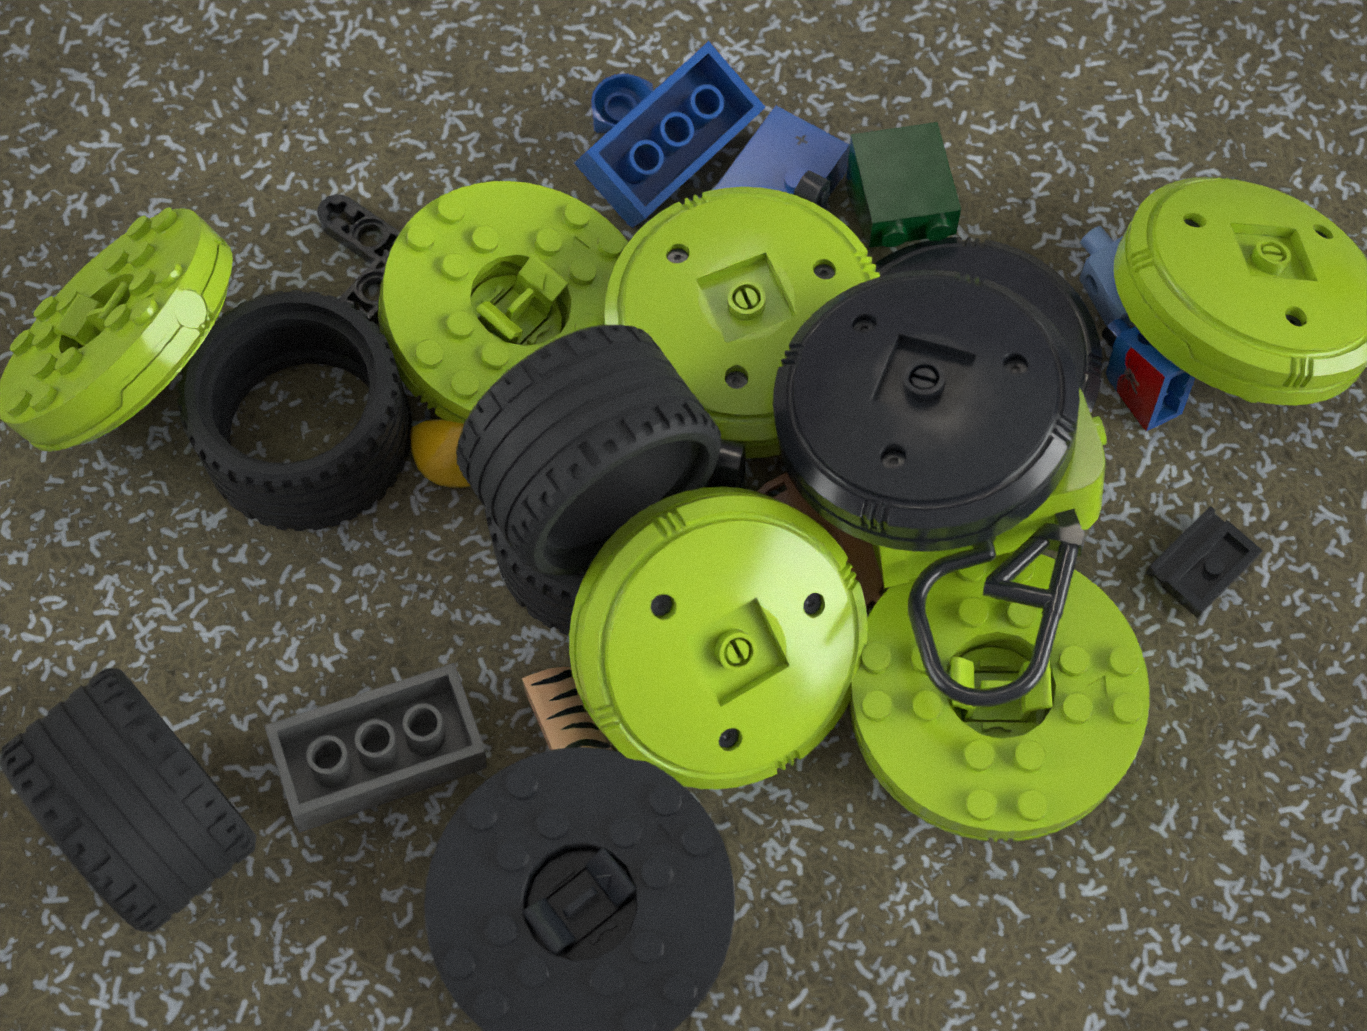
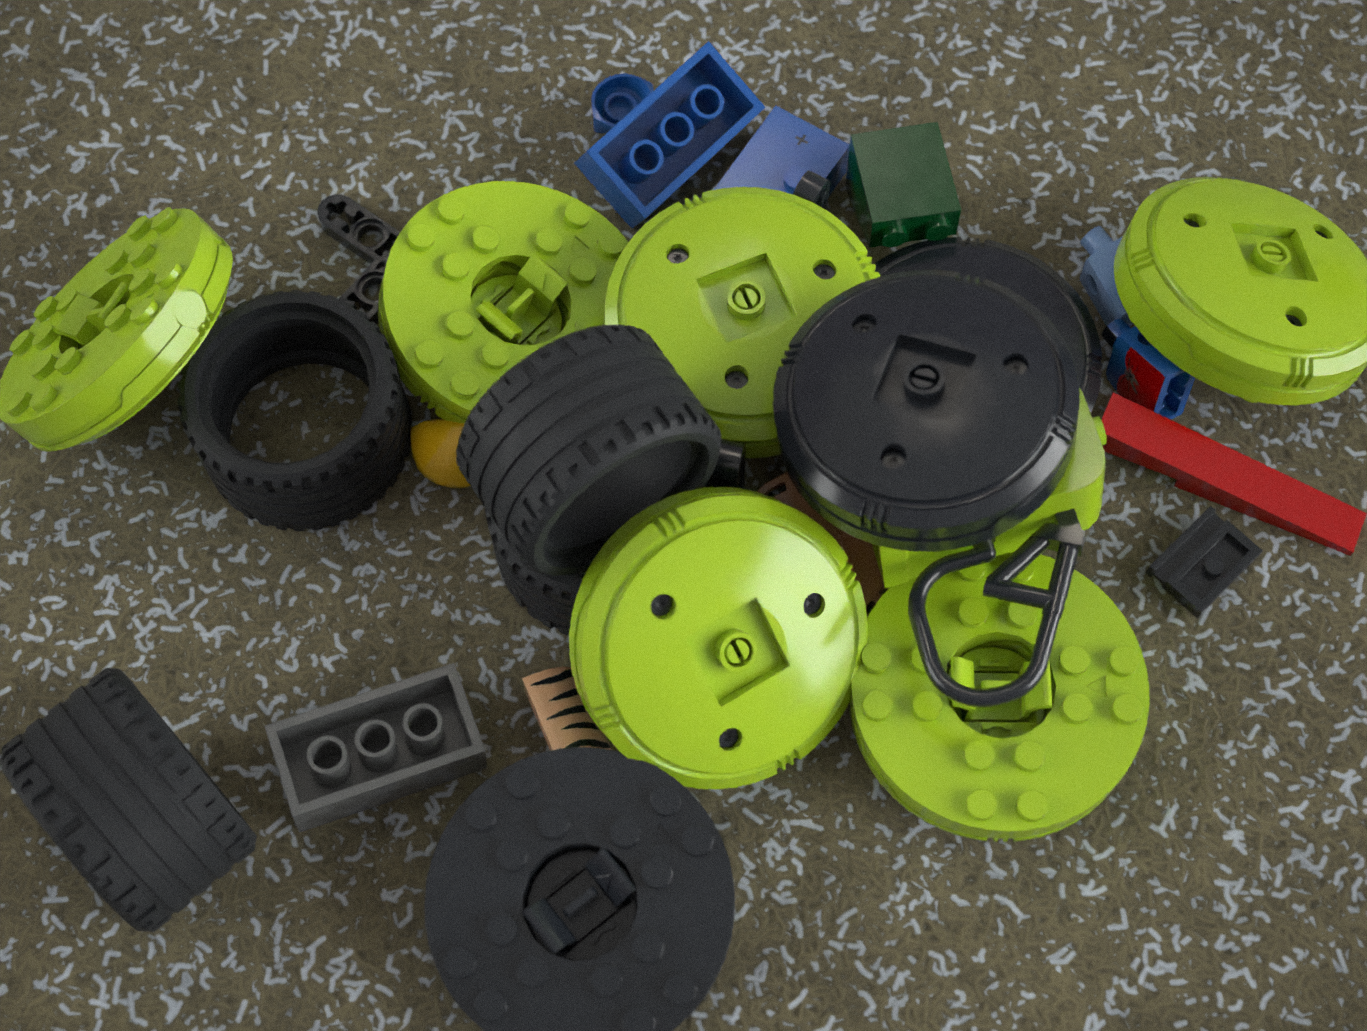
none -> red slope [1101,392,1367,556]

